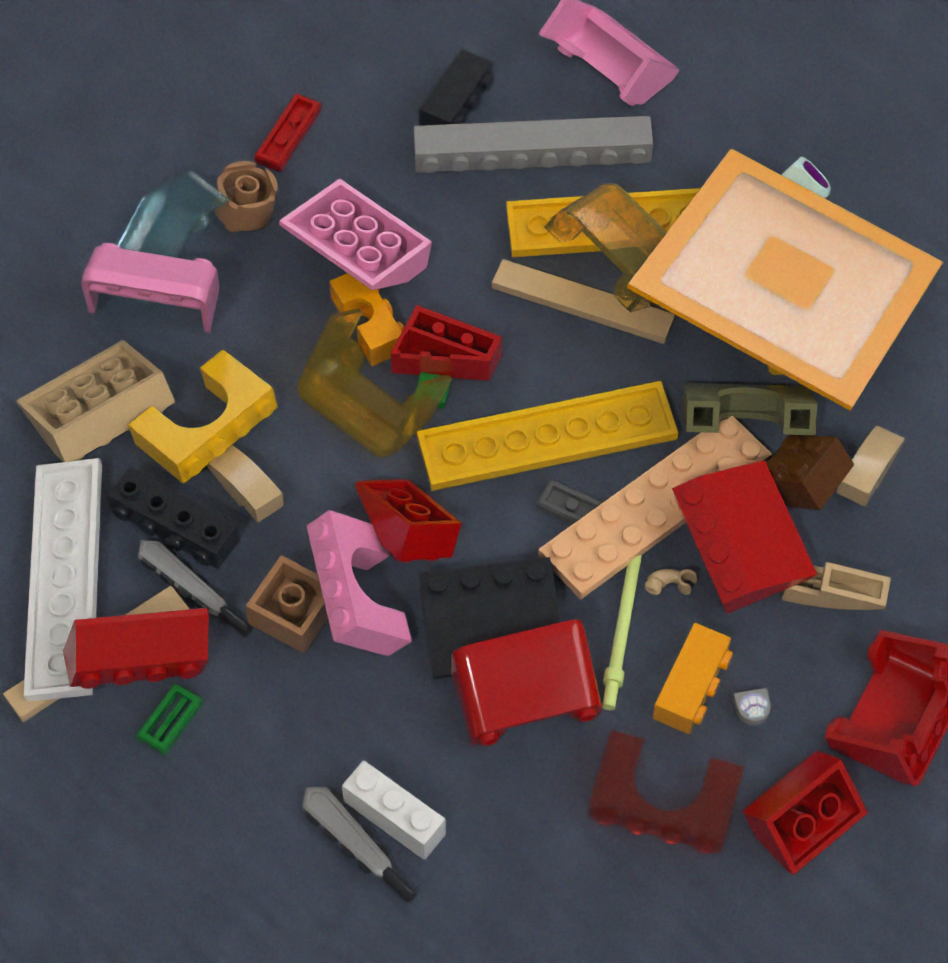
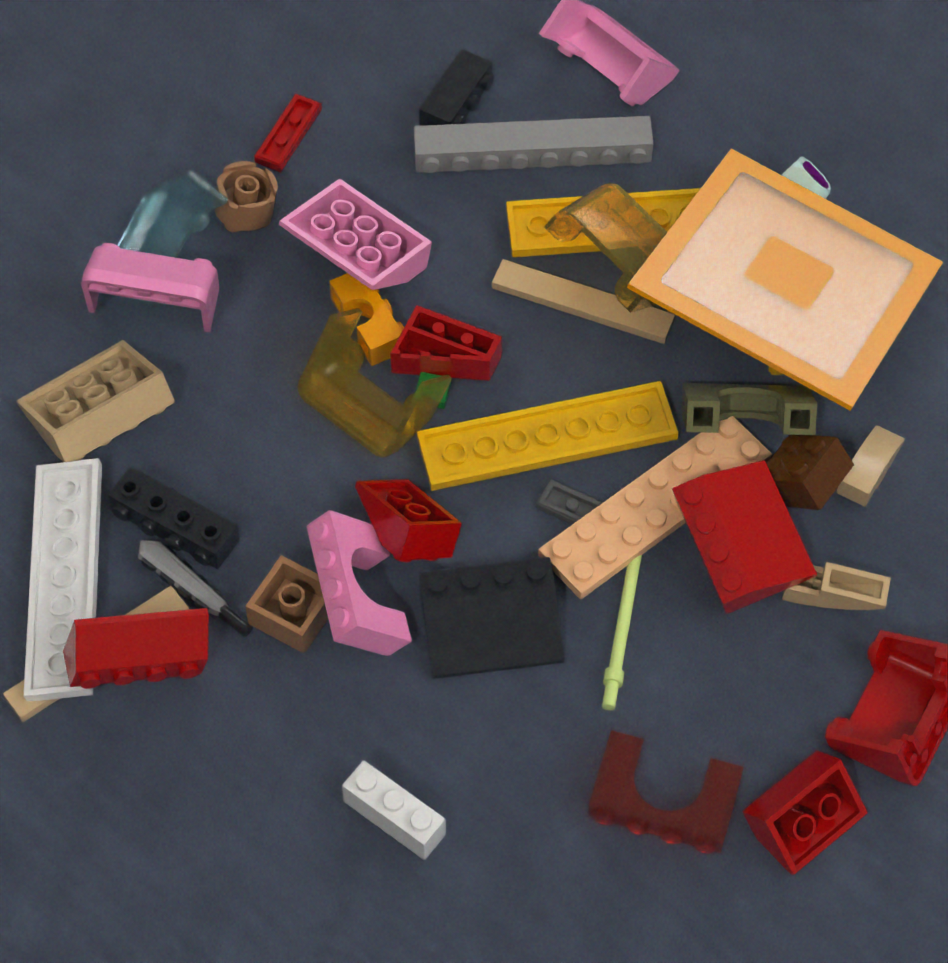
yellow arch [128,350,278,484] -> none
green tile [136,683,203,756] -> none
tan slope [206,445,284,523] -> none
light grey sword [302,786,417,904] -> none
red windscreen [451,620,602,747] -> none
tan arm [645,569,697,595] -> none
light orange brick [652,622,734,735] -> none
tile [733,688,771,726] -> none

